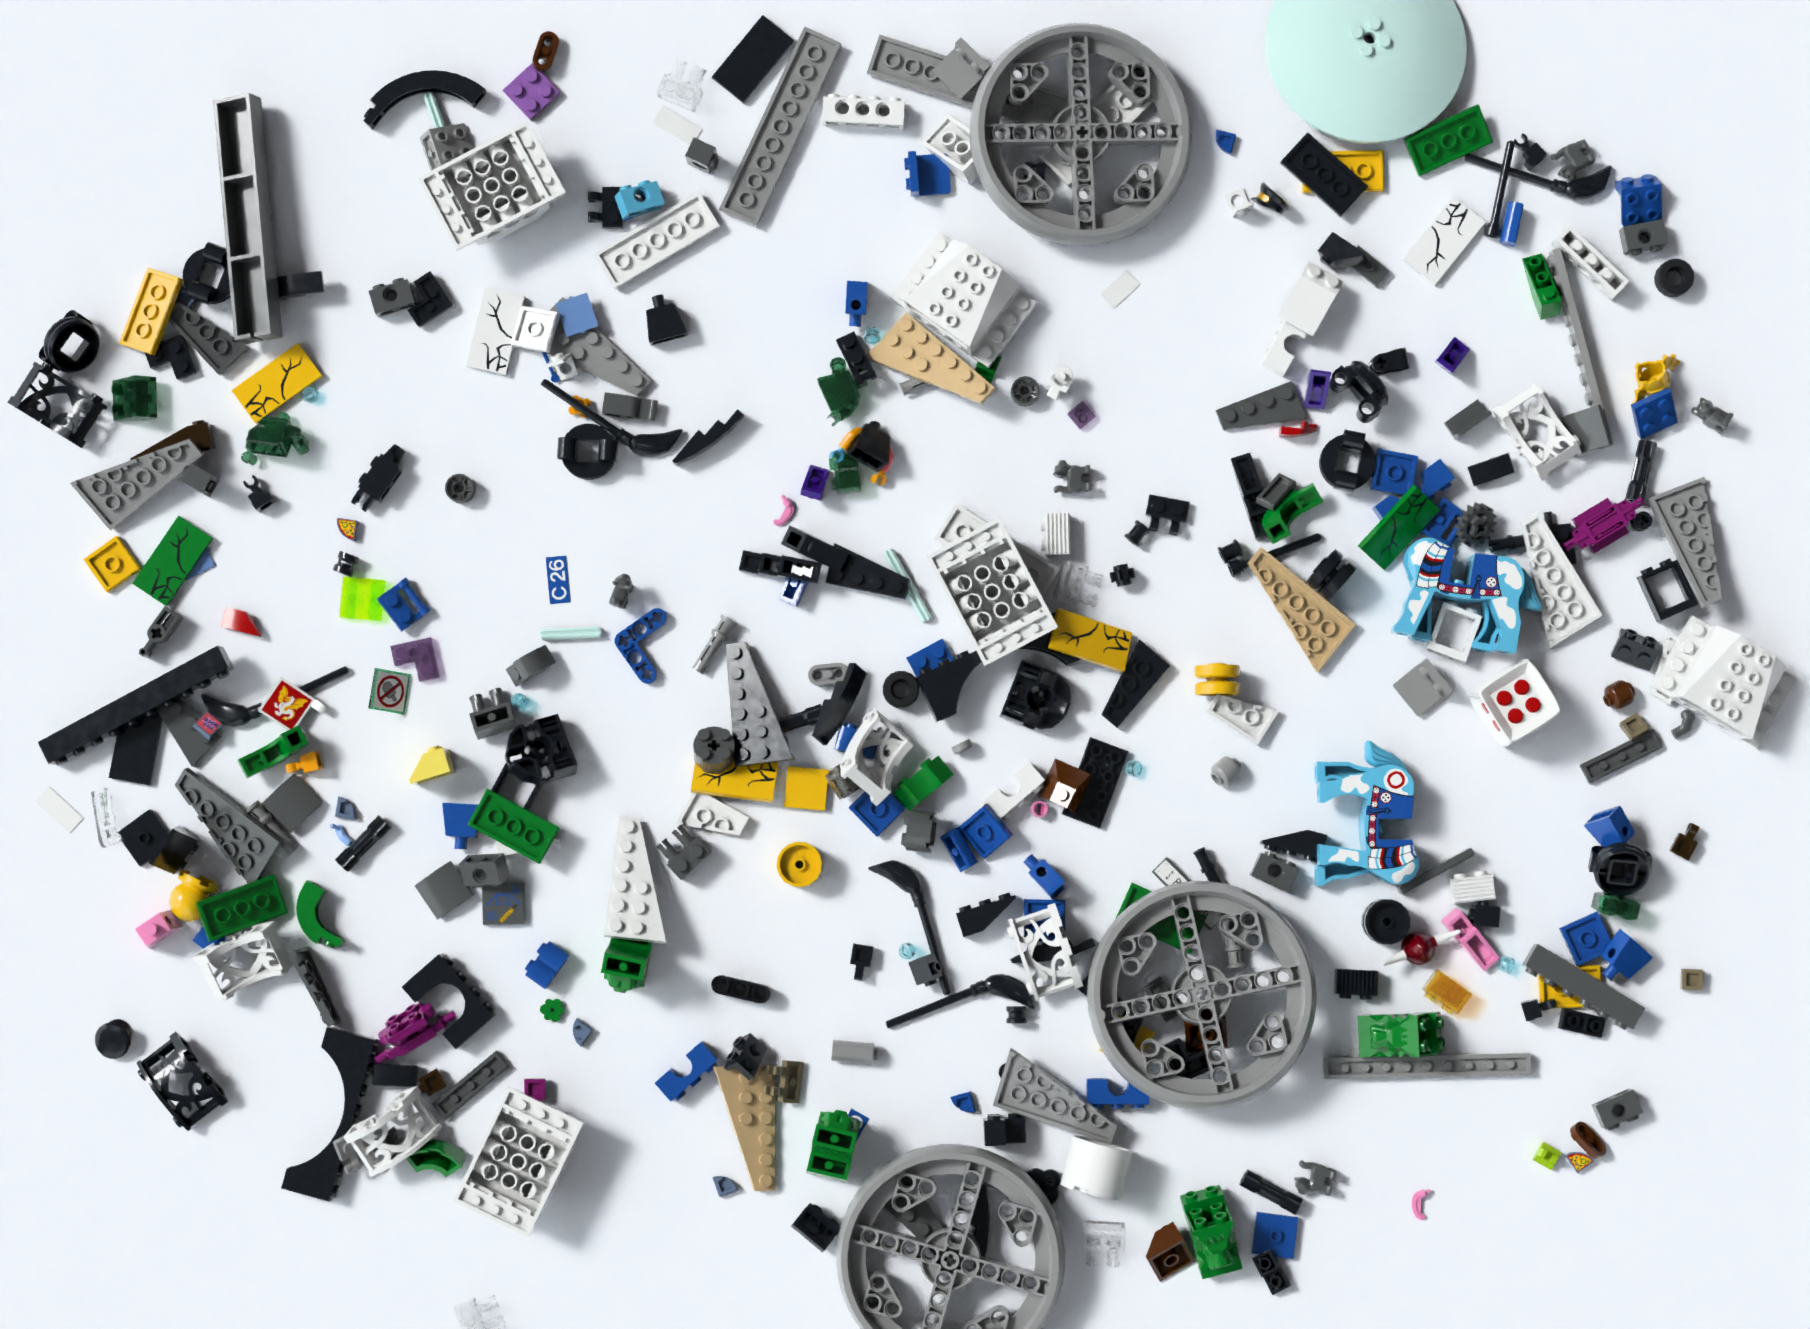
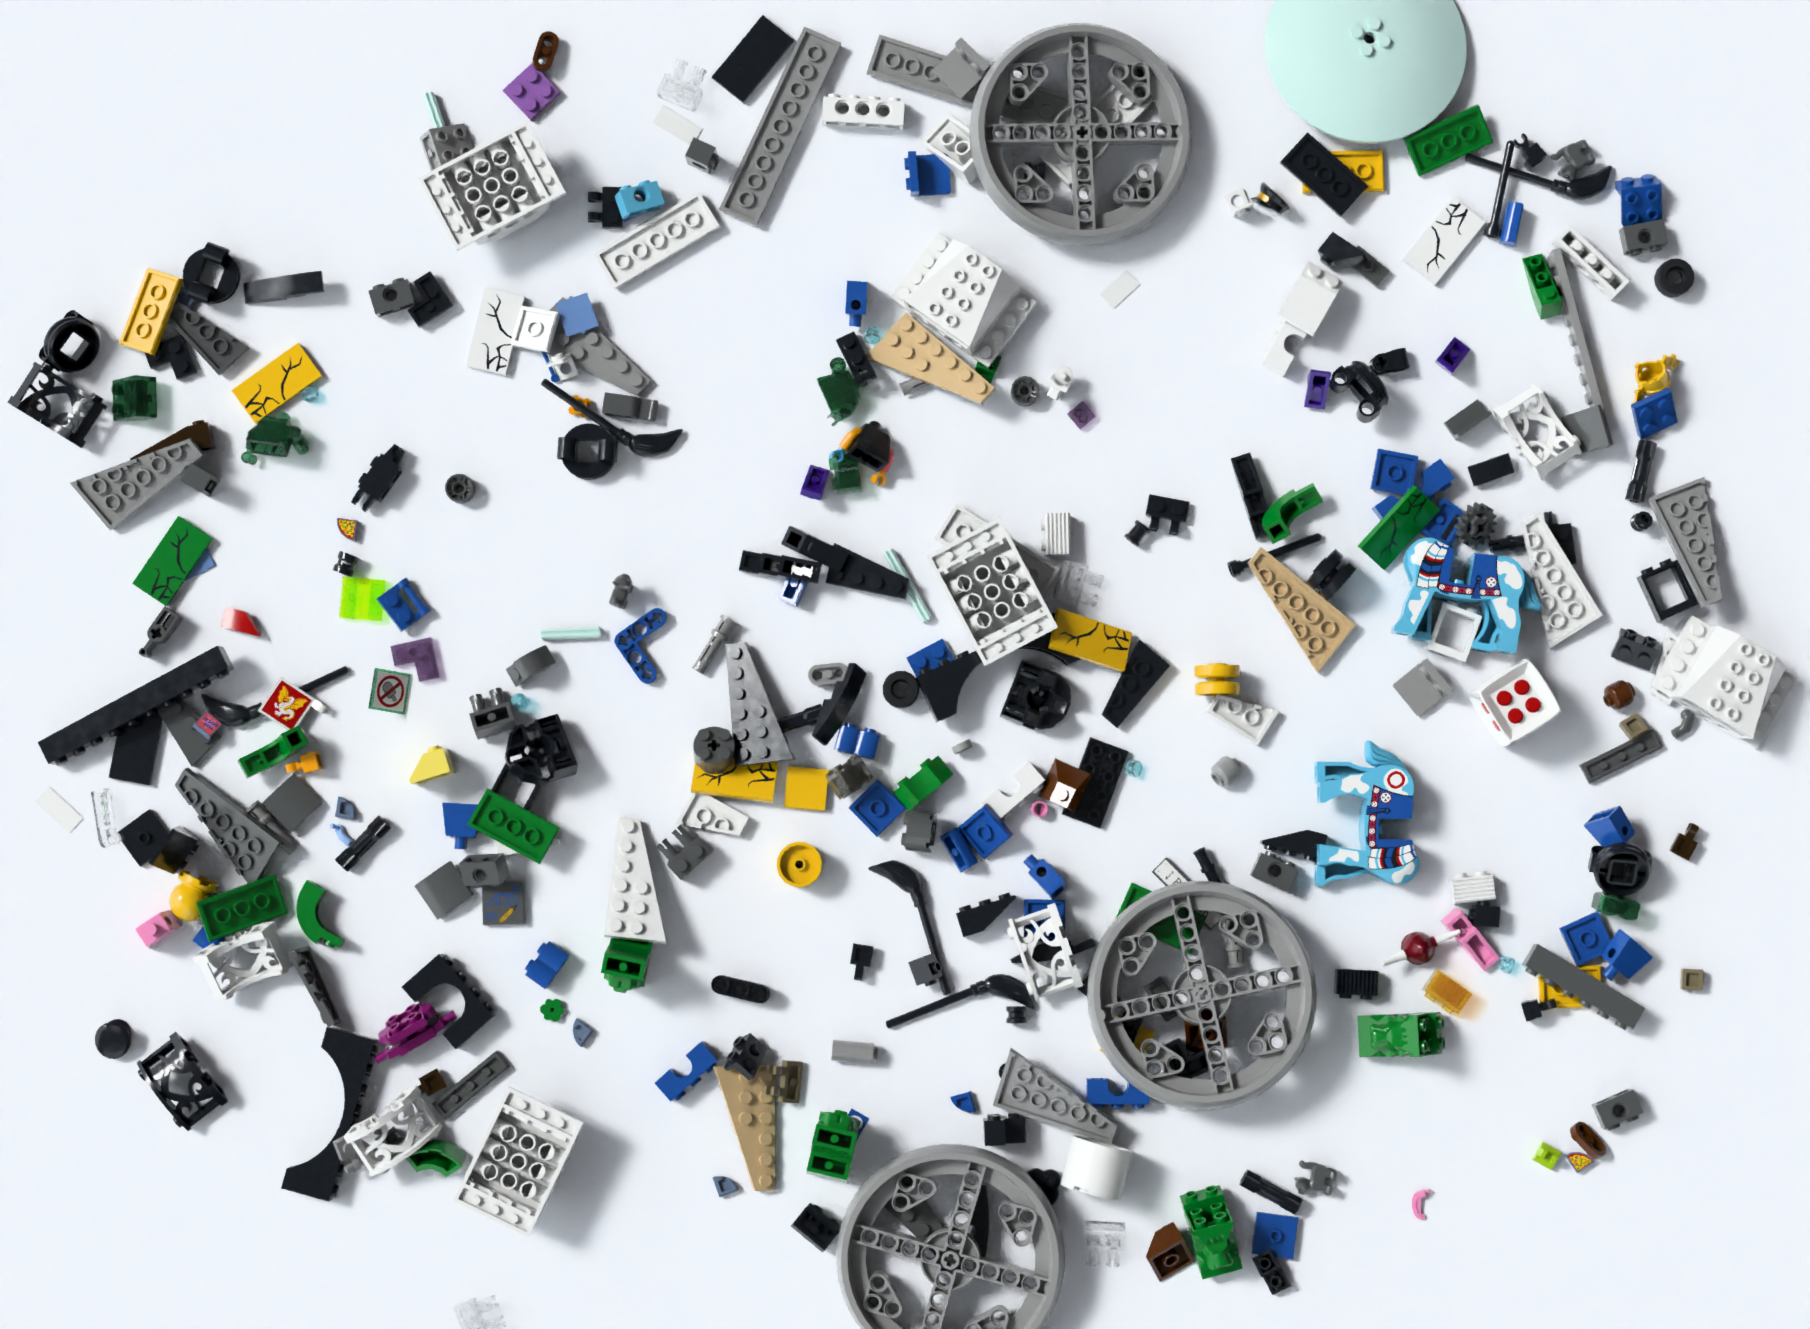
yellow tile [83,536,142,593] -> none
dark grey piece [213,93,283,344] -> none
black piece [243,475,277,513] -> none
black arch [363,70,487,130] -> none
black slope [372,1064,418,1087] -> none
magenta plate [524,1078,546,1100] -> none
blue sticker [545,556,570,604] -> none
black torso [646,294,688,346] -> none
black slope [672,409,744,466] -> none
bright pink piece [773,495,794,526] -> none
white fence [840,709,914,806] -> none
clear light blue hinge [899,942,916,960] -> none
dark grey animal [1053,460,1091,494] -> none
black gear [1109,564,1135,587] -> none
blue tile [1215,129,1236,155] -> none
dark grey wing [1215,381,1307,430] -> none
black bush [1217,539,1243,564] -> none
dark grey tile [1256,473,1296,511] -> none
red slope [1278,421,1318,437] -> none
black piece [1319,429,1376,493] -> none
light grey plate [1323,1053,1531,1079] -> none
black wheel [1361,899,1410,945] -> none
dark grey tile [1396,848,1474,894] -> none
black slope [1558,1008,1606,1038] -> none
magenta piece [1563,497,1645,554] -> none
dark grey animal [1691,398,1734,434] -> none

